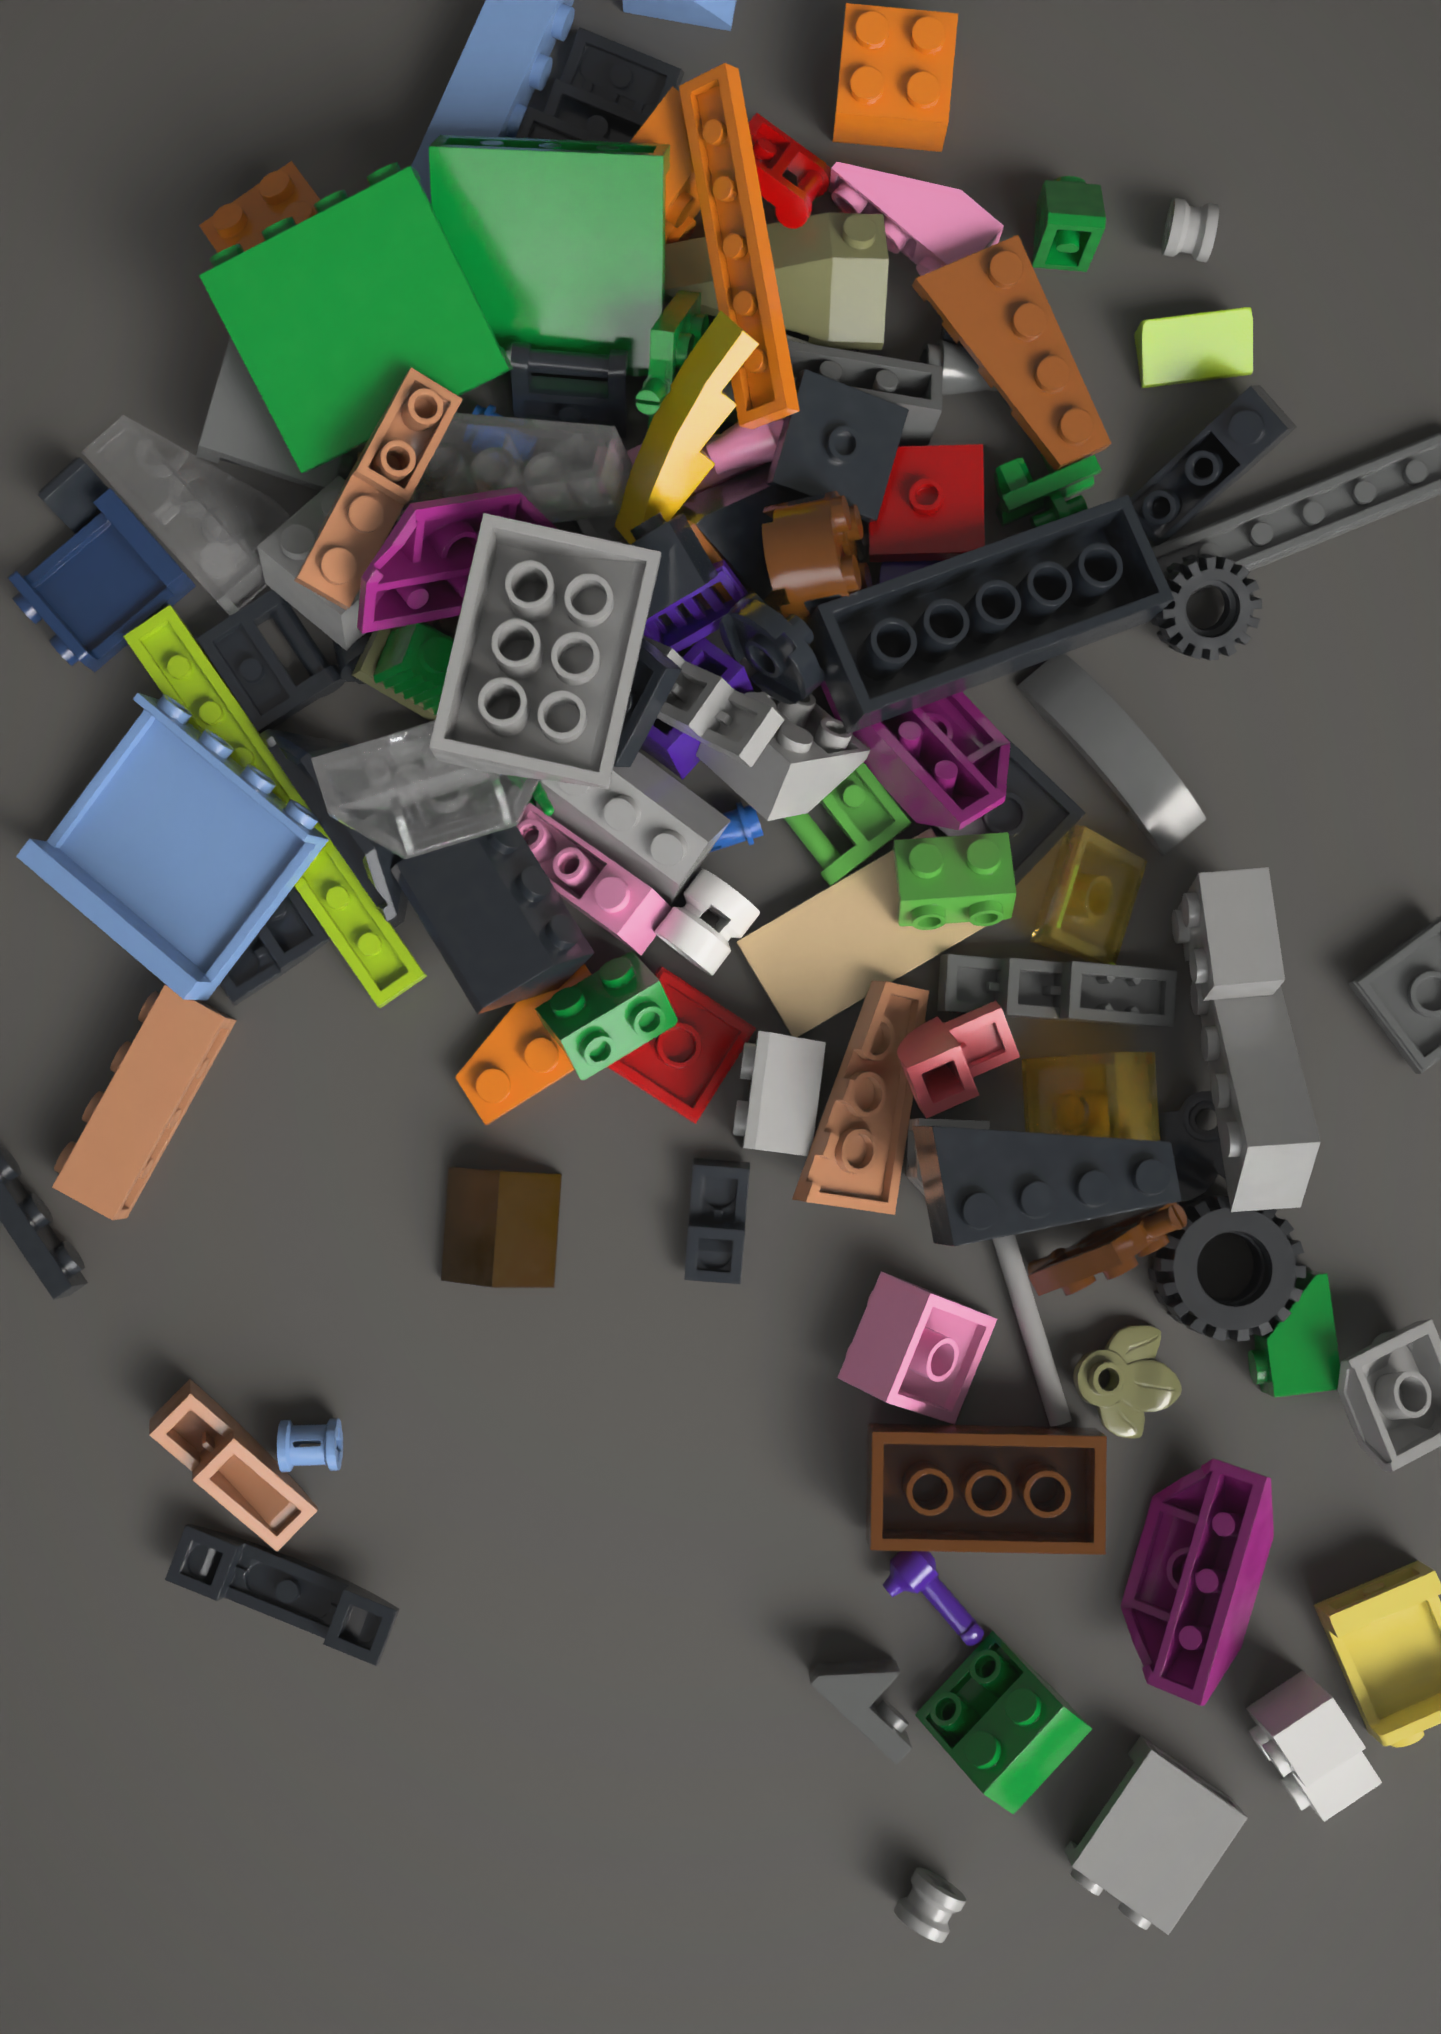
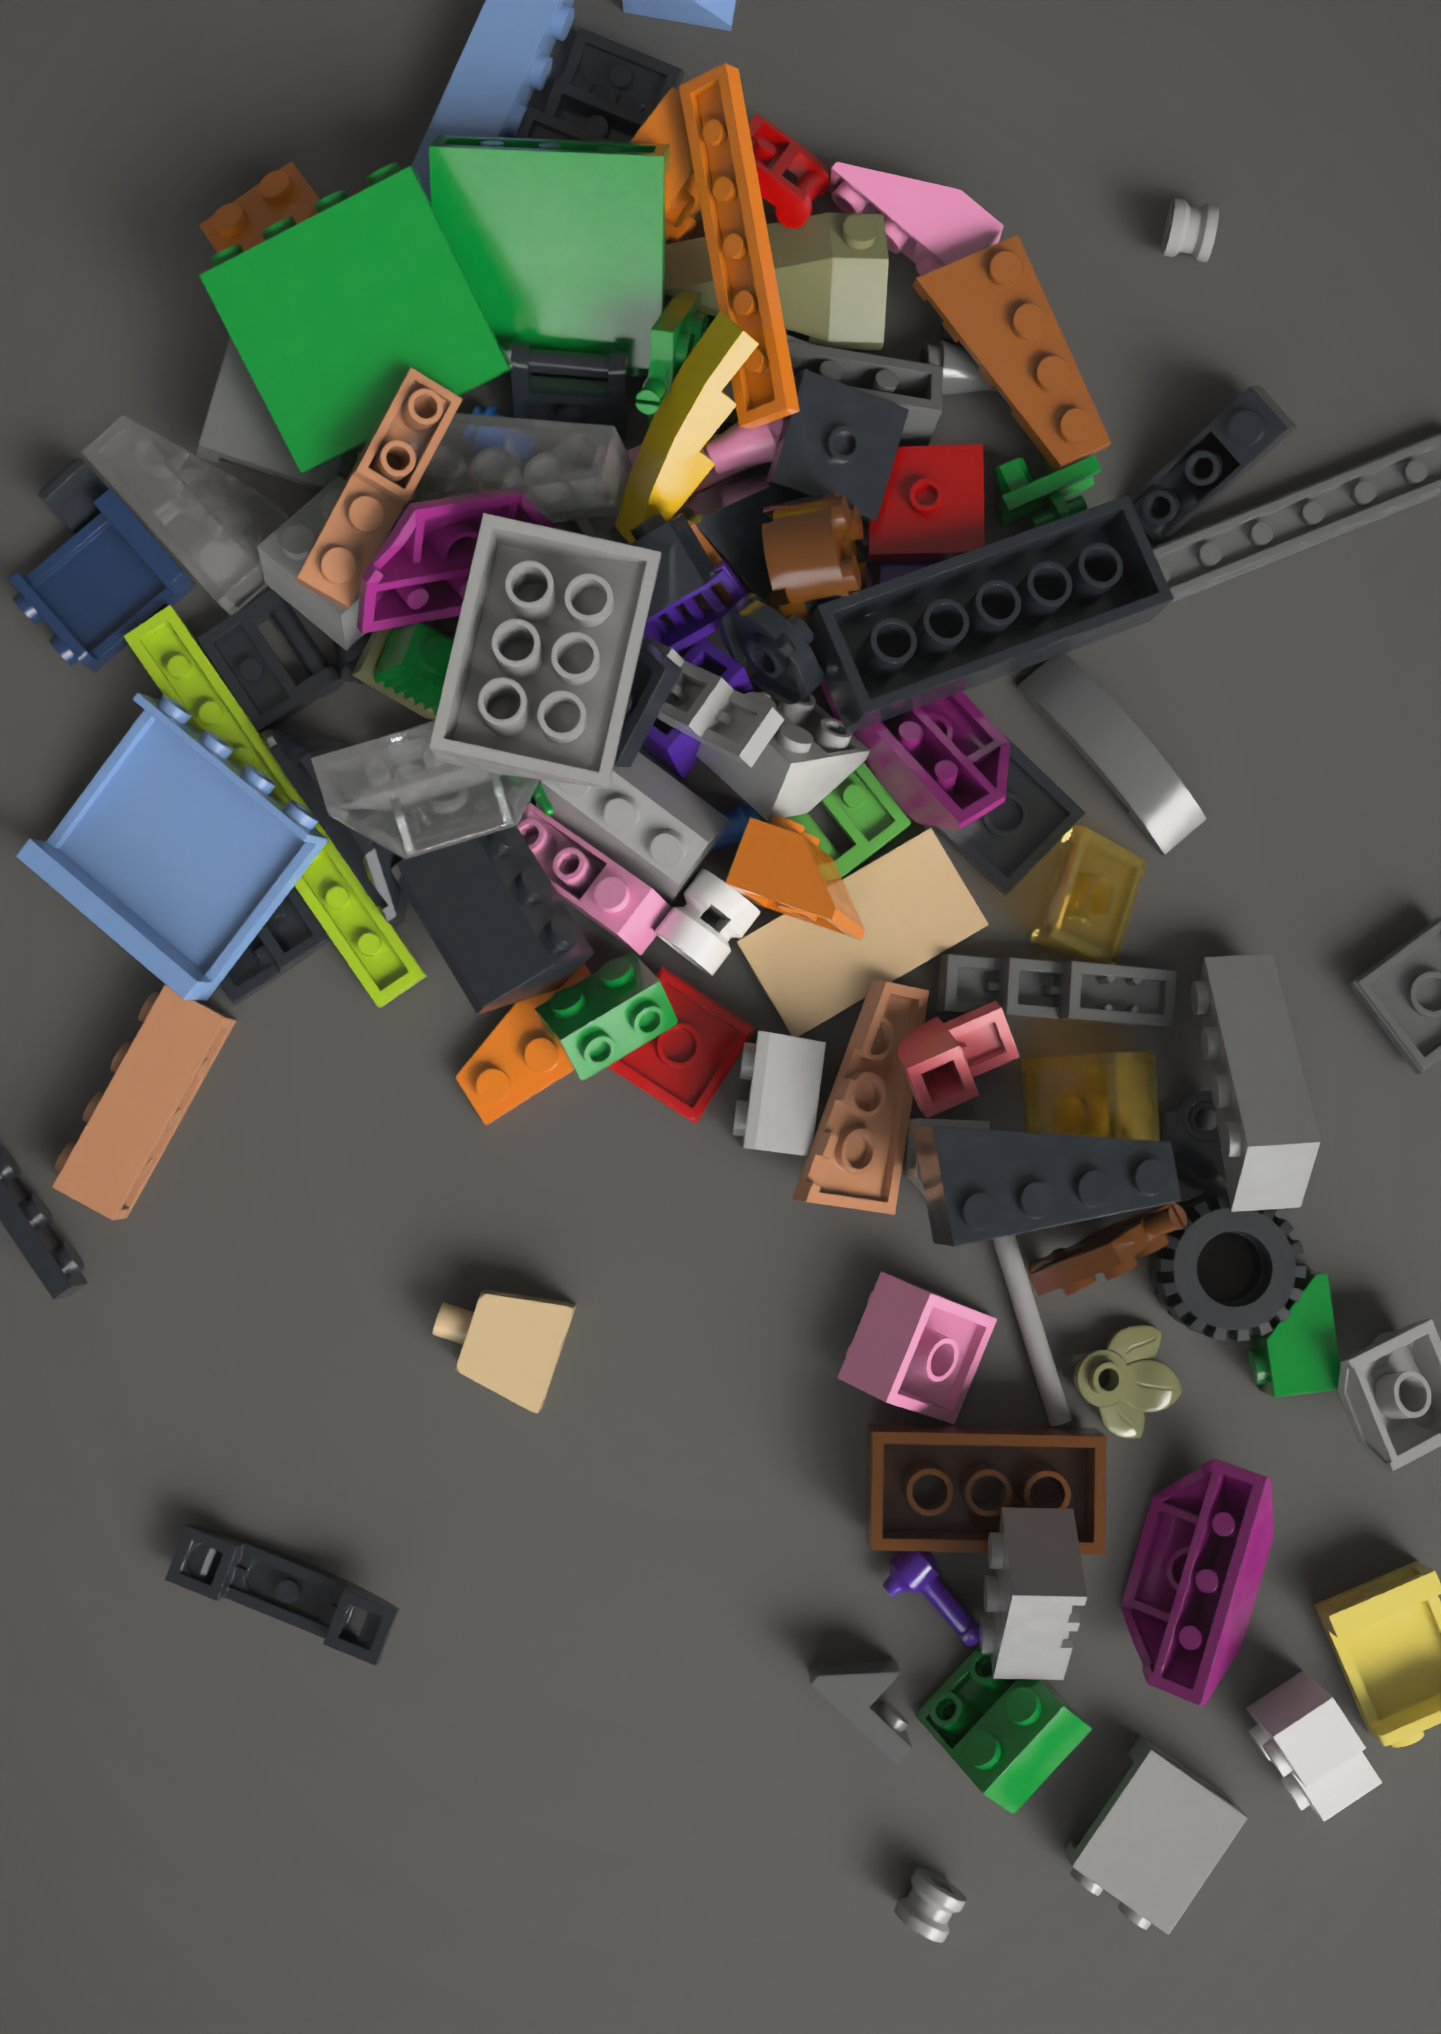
nougat slope [149,1379,318,1552] -> none
medium blue bush [277,1418,343,1472] -> none
dark brown slope [441,1167,562,1288] -> none
black slope [684,1158,750,1284] -> none
orange brick [832,3,958,152] -> none
bright green bracket [893,832,1016,930] -> none
green slope [1032,176,1106,272] -> none
lime slope [1134,307,1253,388] -> none
black tyre [1151,554,1262,661] -> none
light grey brick [1172,867,1285,1001] -> none
none -> tan torso [432,1290,577,1414]
none -> orange slope [725,815,865,941]
none -> light grey wedge [979,1507,1087,1680]

